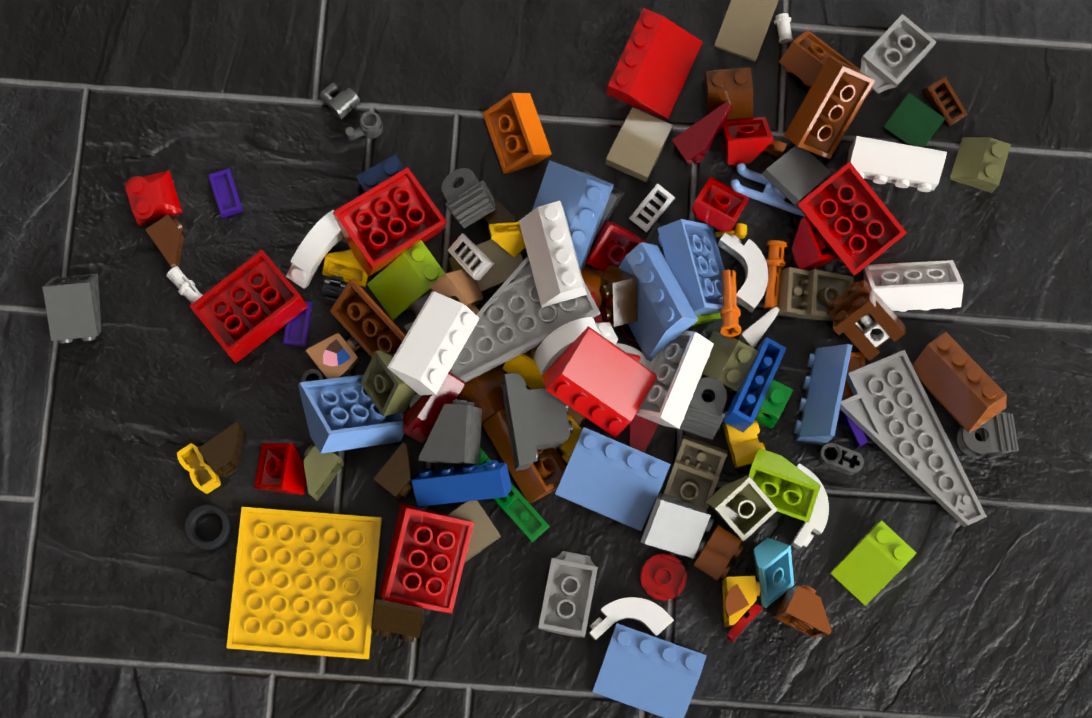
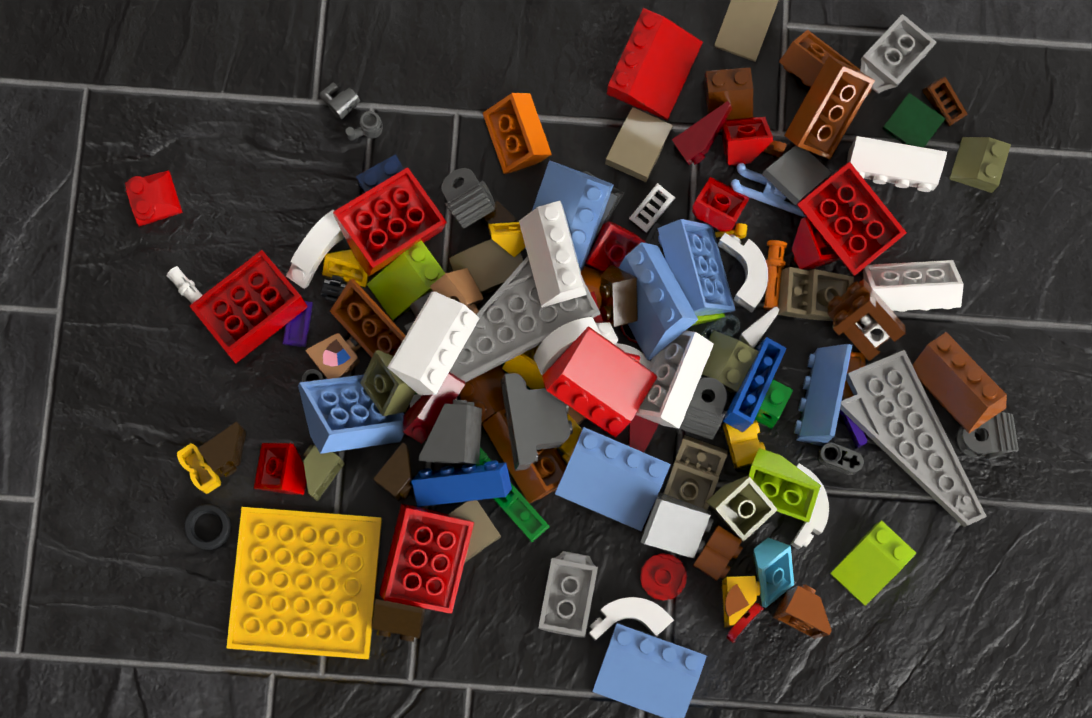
dark grey slope [43,274,102,343] -> none
reddish brown slope [145,214,185,268] -> none
dark purple tile [208,168,243,218] -> none
white slope [448,233,494,281] -> none
orange pin [720,270,741,337] -> none
white pin [774,13,793,43] -> none

